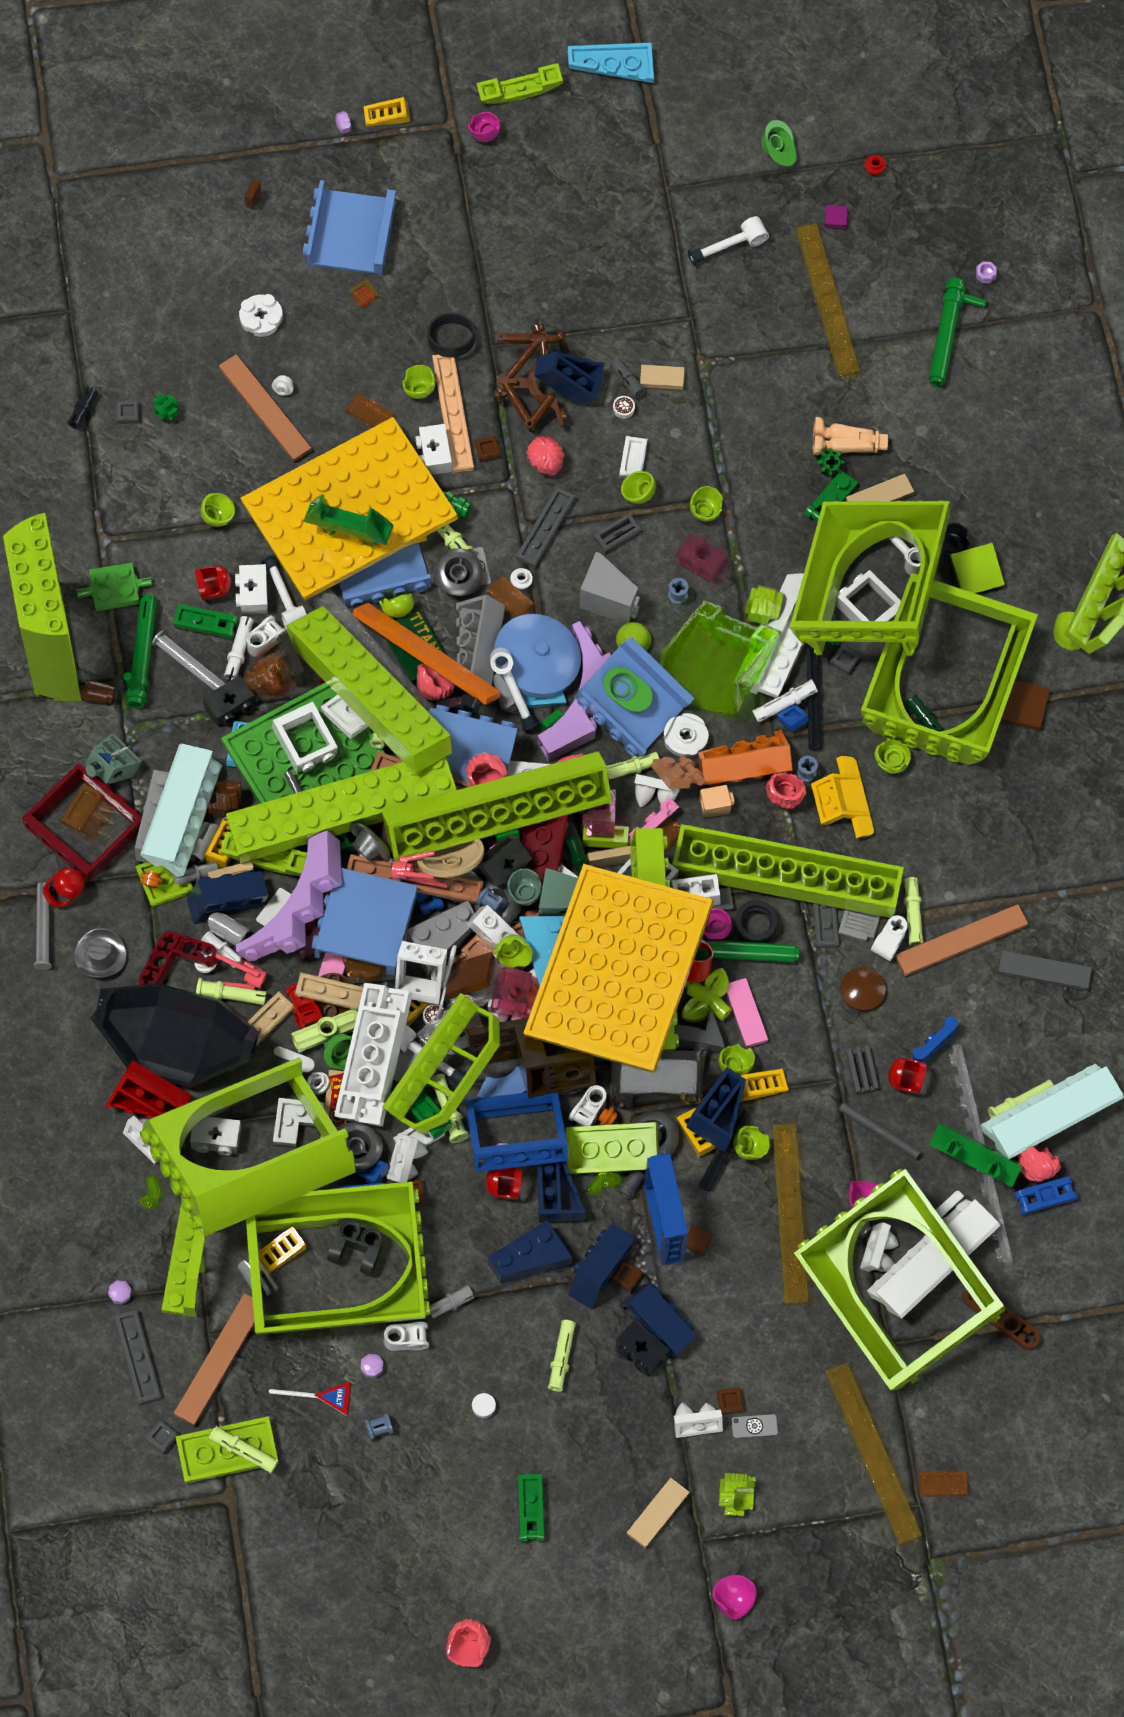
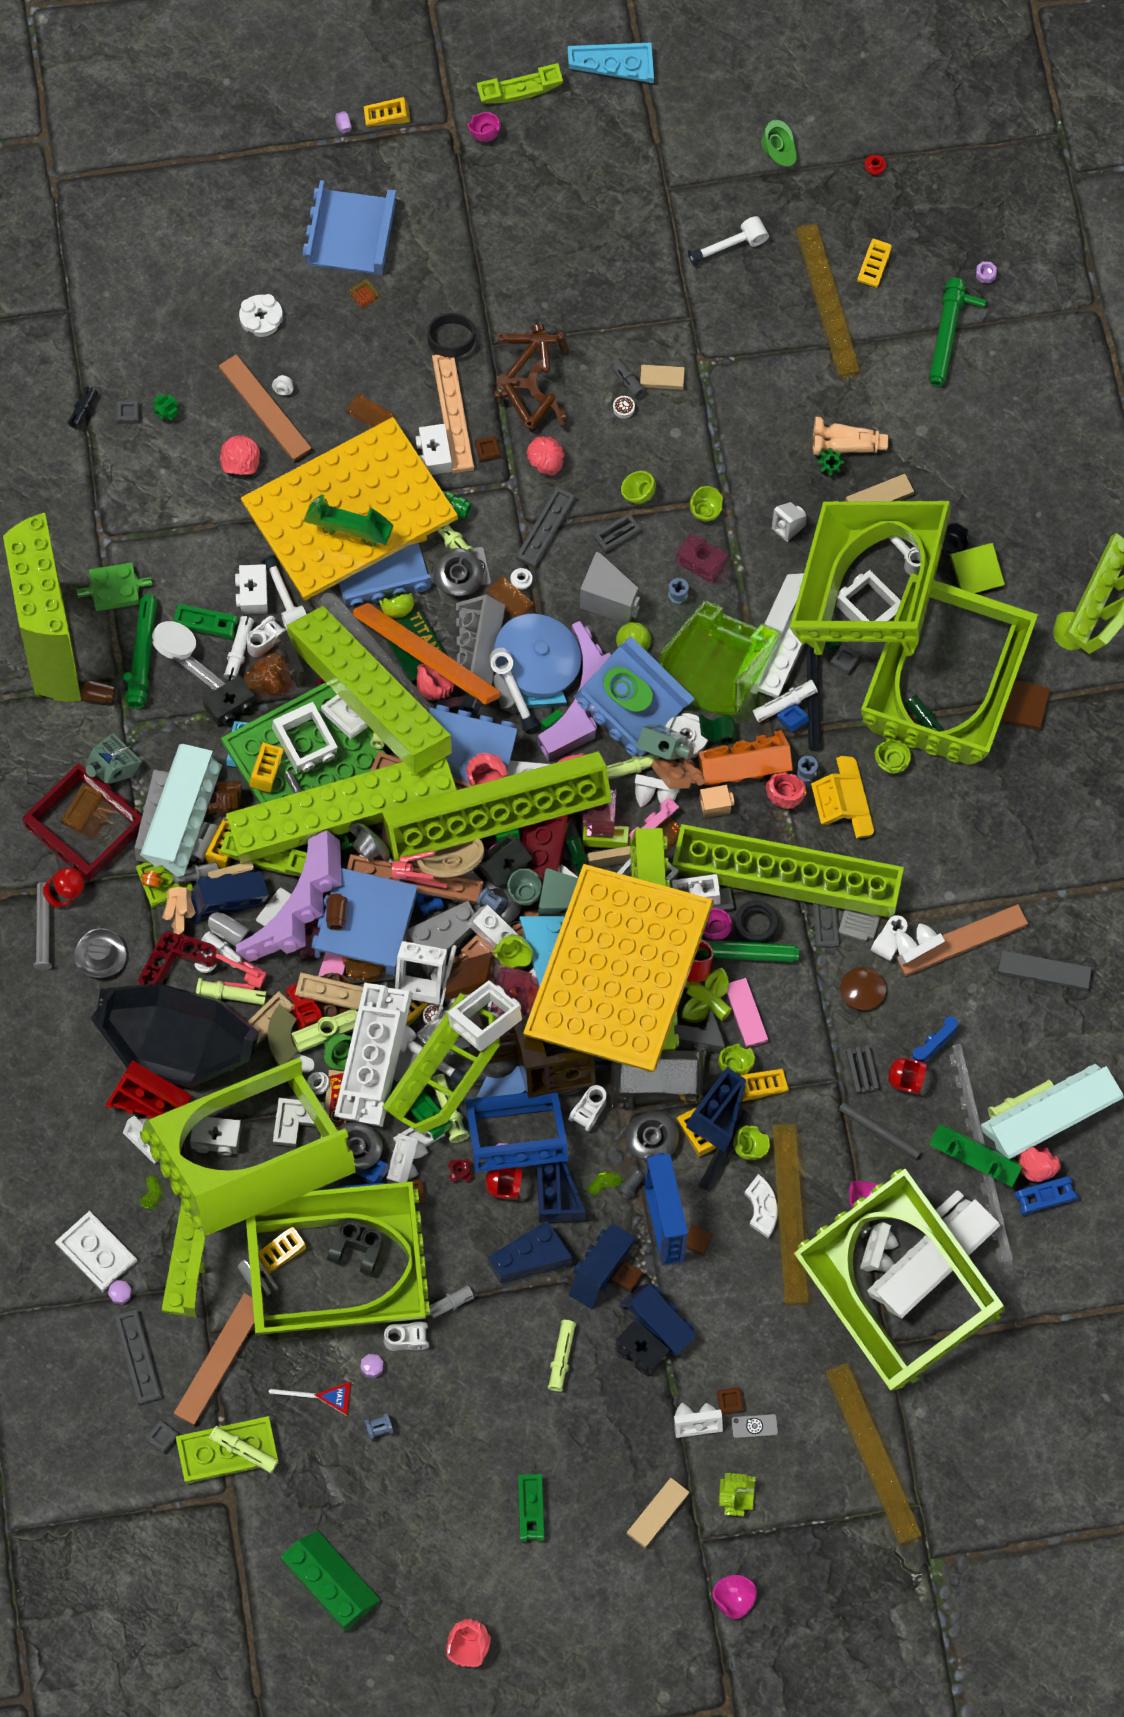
red helmet [195,565,231,600] -> none
lime piece [200,493,235,527] -> none
reddish brown tile [245,179,261,209] -> none
lime hair [402,365,436,399] -> none
white tile [472,1393,496,1418] -> none
dark blue wedge [534,351,605,406] -> none
lime plate [566,1122,659,1174] -> none
orange plate [598,1106,618,1125] -> none
white tile [619,436,647,479] -> none
lime hair [745,585,783,625] -> none
green plate [804,470,858,524] -> none
magenta tile [825,205,847,229] -> none
yellowish green pin [904,877,924,946] -> none
clear orange tile [918,1471,967,1497] -> none
reddish brown beam [962,1288,1040,1351] -> none
none -> white tile [55,1211,137,1292]
none -> white tile [152,621,196,660]
none -> light nougat rock [162,887,196,934]
none -> coral hair [220,435,260,475]
none -> yellow slope [249,742,284,793]
none -> olive tile [267,1004,298,1066]
none -> green slope [280,1530,381,1633]
none -> reddish brown piece [326,894,348,930]
none -> white window [447,981,522,1052]
none -> dark red plate [448,1159,472,1182]
none -> sand green torso [636,724,694,760]
none -> dark green panel [699,714,737,745]
none -> white tile [744,1174,778,1238]
none -> white slope [772,502,807,542]
none -> yellow slope [857,239,892,288]
none -> white tile [896,924,945,965]

